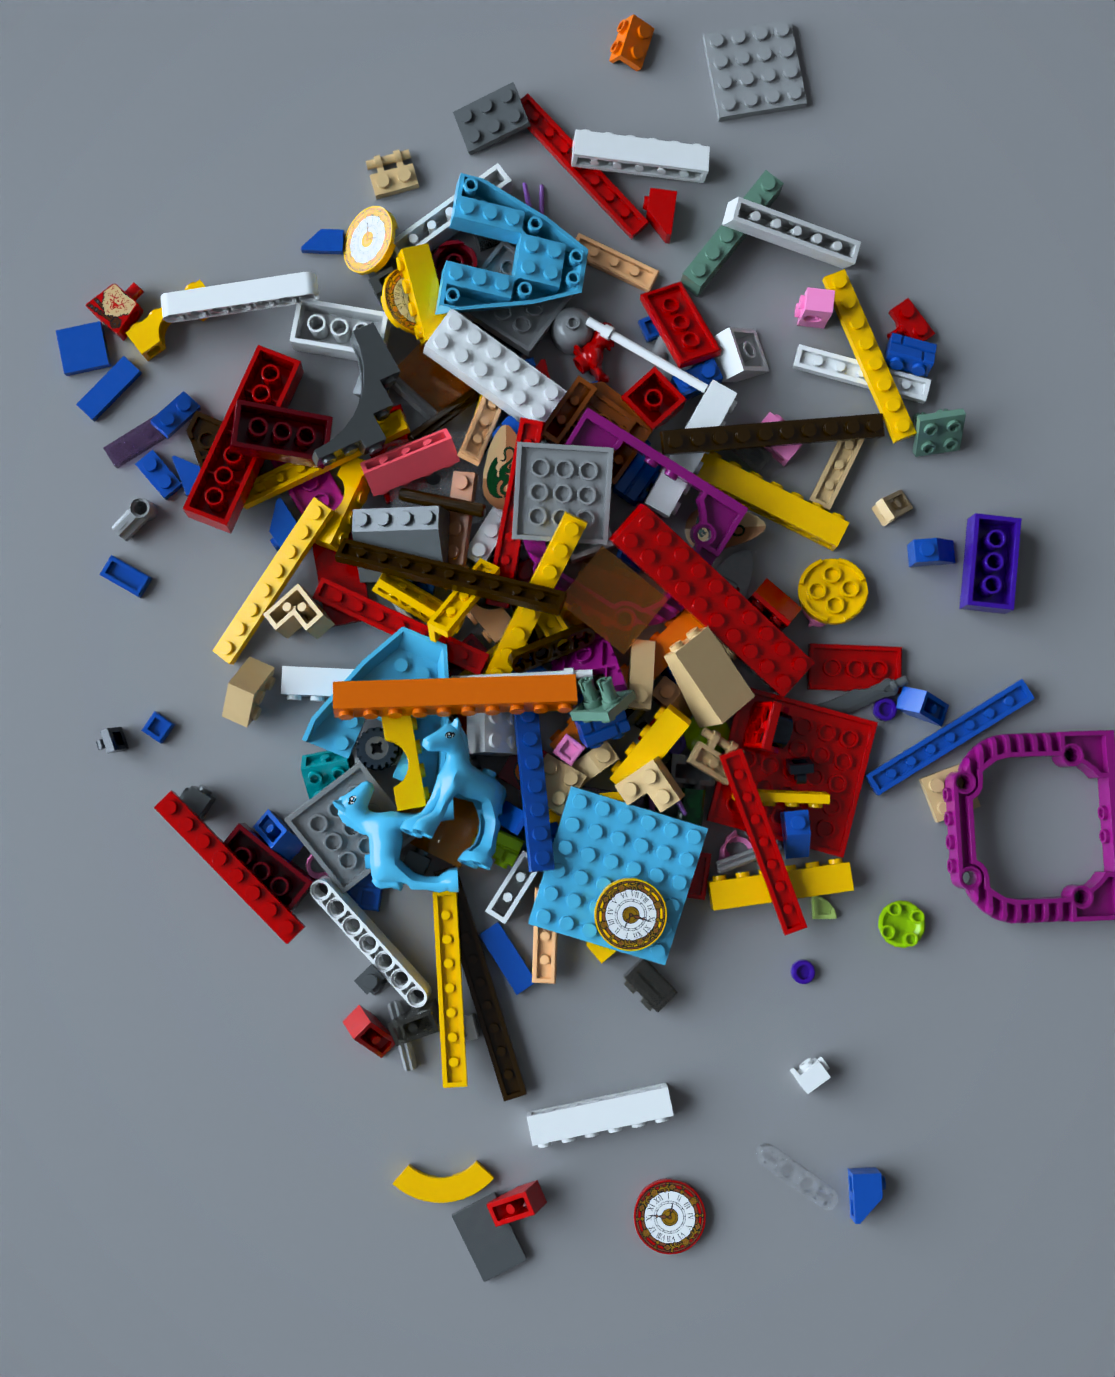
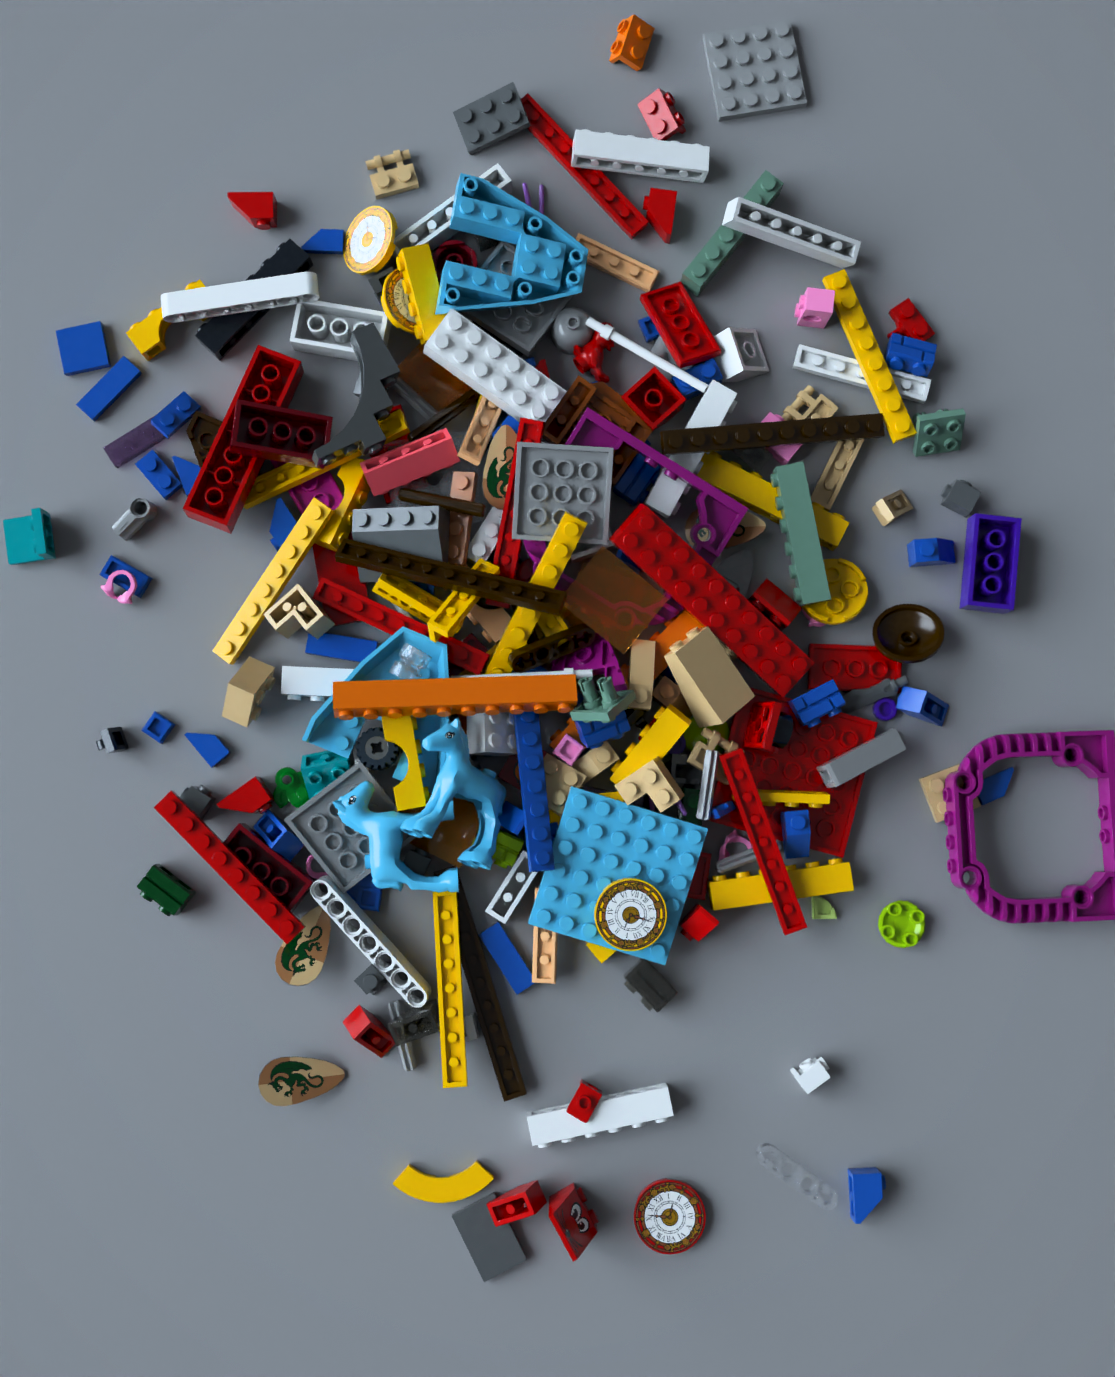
torso [85,282,144,341] -> none
black tile [786,757,814,784] -> none
dark purple tile [790,959,815,984] -> none
blue plate [864,679,1035,796] -> none
none -> teal bracket [3,508,56,565]
none -> bright pink piece [101,570,137,604]
none -> dark green brick [137,864,196,916]
none -> blue tile [184,733,231,768]
none -> black brick [195,239,313,361]
none -> red slope [217,776,274,814]
none -> red slope [227,192,277,230]
none -> shield [258,1056,345,1106]
none -> green plate [273,767,309,808]
none -> shield [275,905,331,987]
none -> blue tile [305,633,379,663]
none -> clear wheel [389,643,432,680]
none -> red slope [549,1182,599,1262]
none -> red bracket [566,1079,602,1123]
none -> bracket [637,88,686,141]
none -> red slope [678,903,719,942]
none -> light grey axle [696,750,720,820]
none -> blue tile [711,801,736,819]
none -> sand green brick [770,461,831,607]
none -> tan plate [781,385,839,421]
none -> blue brick [788,679,846,728]
none -> light grey slope [816,728,907,788]
none -> dark brown dish [872,604,944,663]
none -> dark grey brick [940,480,981,517]
none -> blue tile [977,767,1014,805]

